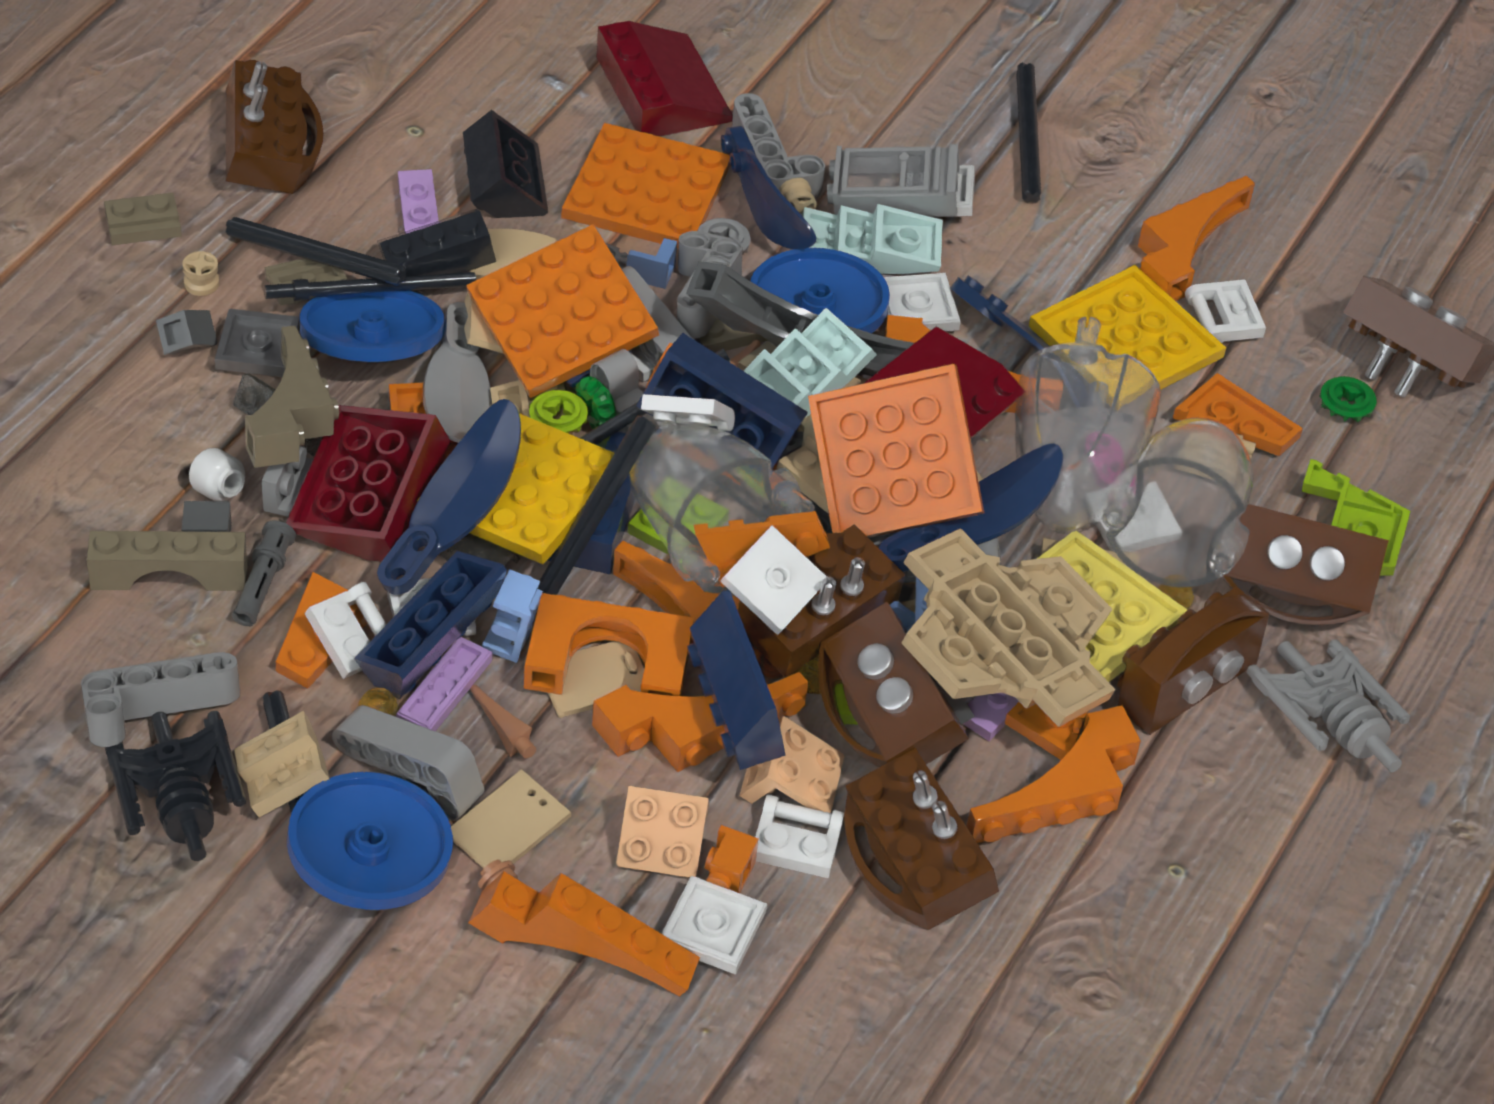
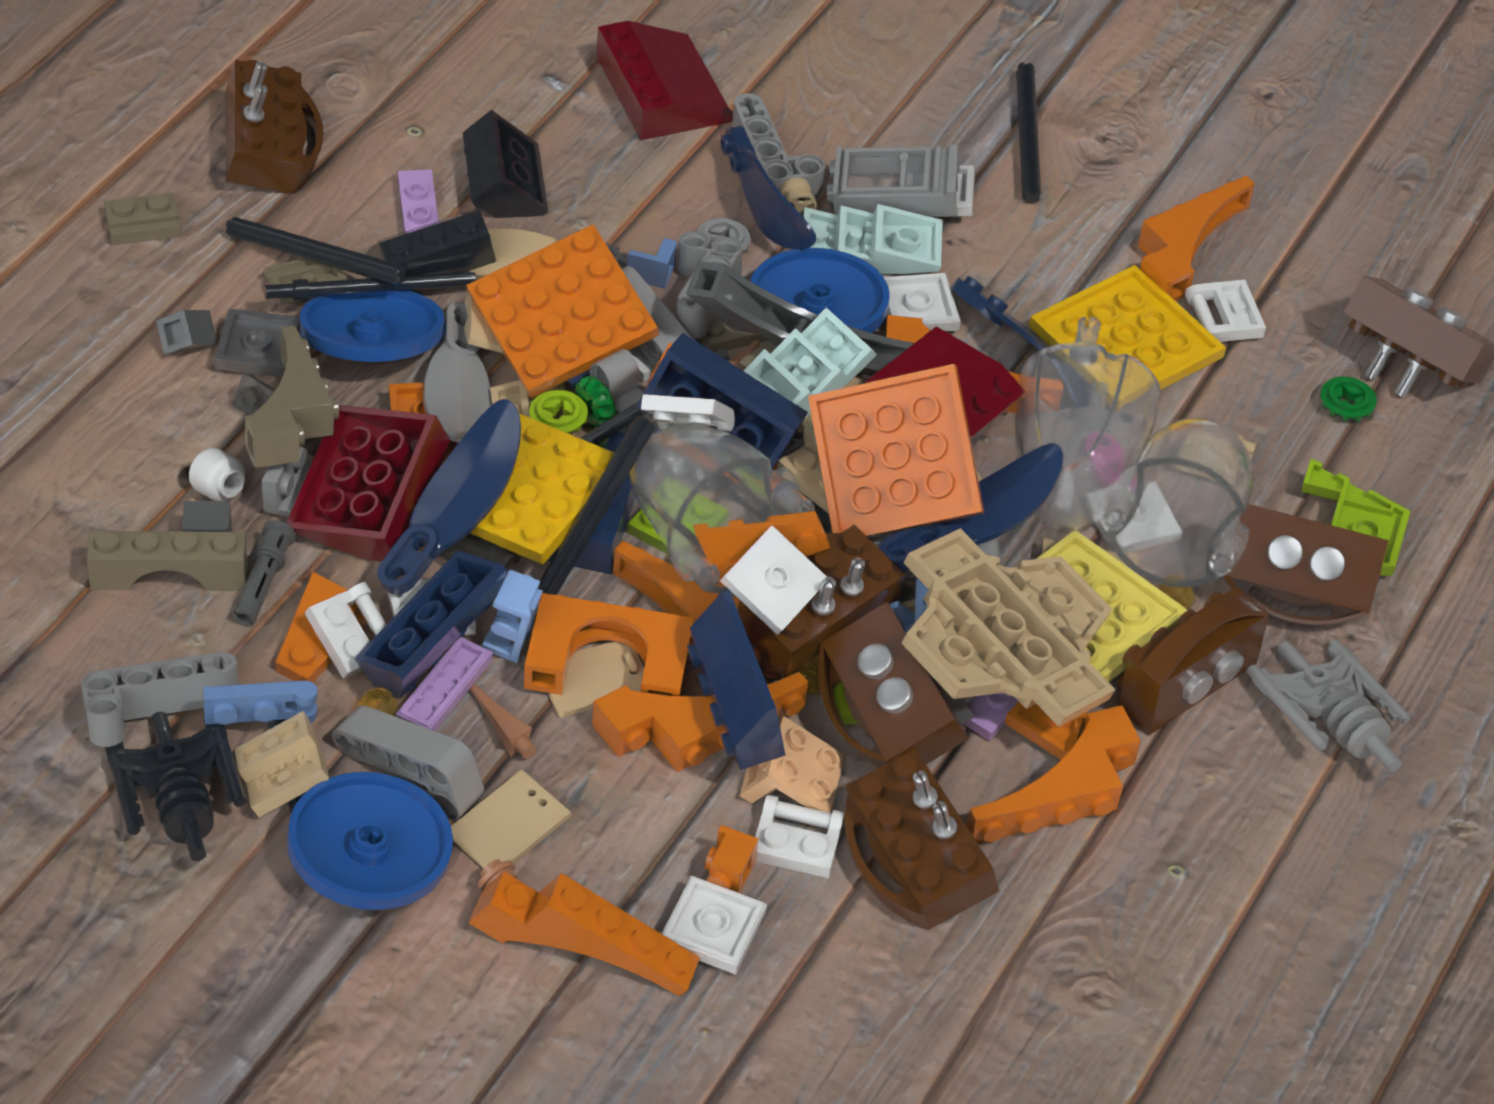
tan wheel [182,251,219,296] -> none
orange plate [561,123,731,248] -> none
light nougat bracket [616,786,710,878] -> none
orange wing [1173,373,1303,456] -> none
none -> medium blue plate [203,681,318,725]

